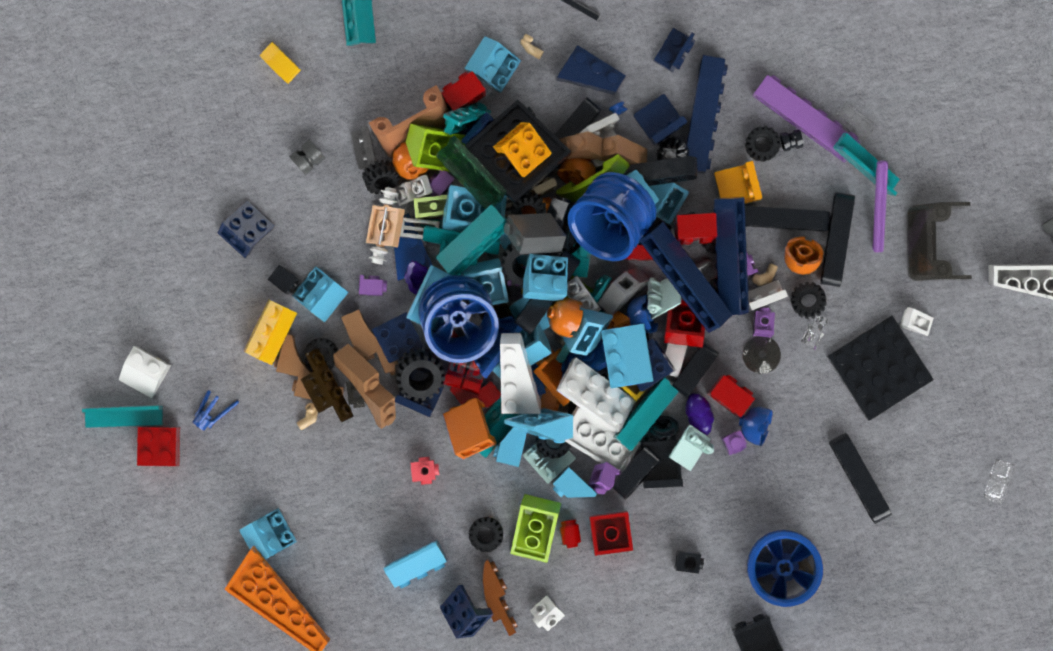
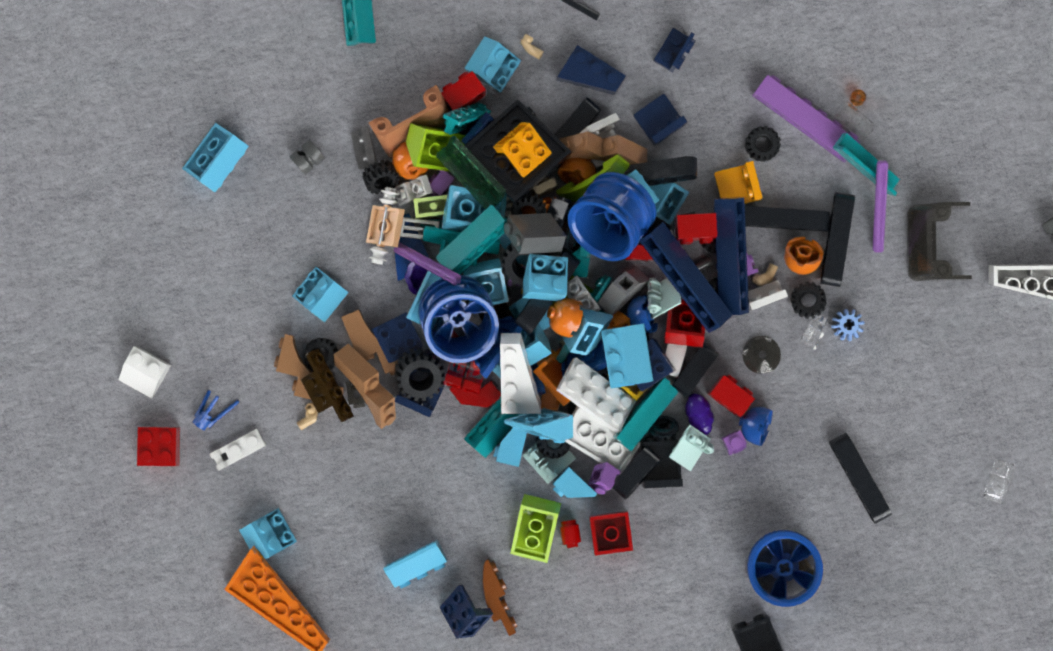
teal panel [82,406,163,428] -> none
dark blue bracket [217,201,275,258] -> none
yellow slope [244,299,297,365] -> none
yellow slope [259,42,301,84] -> none
black brick [267,265,299,295] -> none
medium lavender brick [359,275,387,296] -> none
coral brick [411,457,439,485] -> none
orange panel [443,398,497,459] -> none
black tyre [469,517,503,552] -> none
white brick [530,595,565,631] -> none
blue bush [609,101,628,116] -> none
black wheel [656,137,689,161] -> none
black brick [675,550,704,574] -> none
dark blue brick [686,55,728,174] -> none
medium lavender brick [752,308,775,338] -> none
black wheel [780,129,804,152] -> none
black plate [827,315,934,421] -> none
white slope [900,307,934,336] -> none
none -> medium azure slope [182,123,249,192]
none -> white plate [209,429,266,471]
none -> medium lavender axle [393,242,461,285]
none -> light blue gear [831,309,864,341]
none -> clear orange hinge [850,89,866,106]

